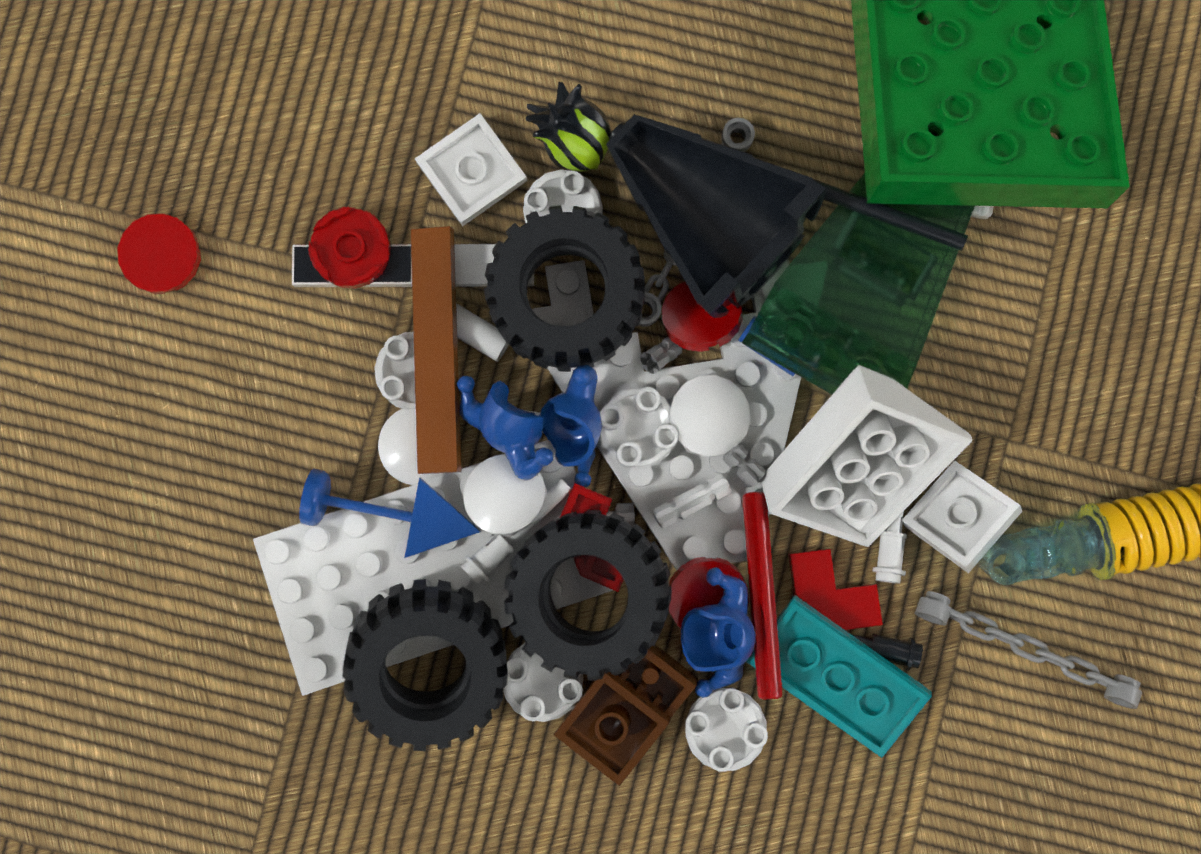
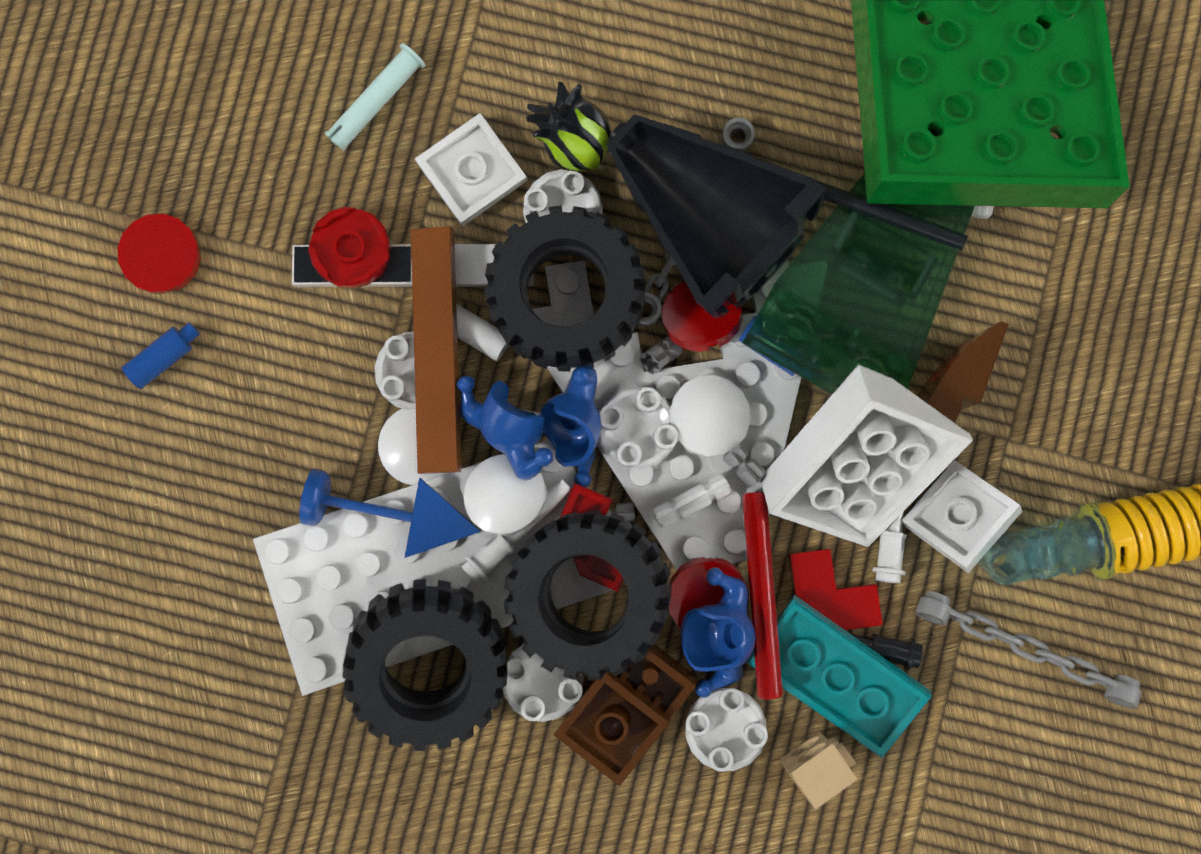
none -> blue cylinder [121,322,200,389]
none -> light aqua pin [324,43,426,151]
none -> tan brick [779,732,858,810]
none -> reddish brown slope [917,321,1009,423]

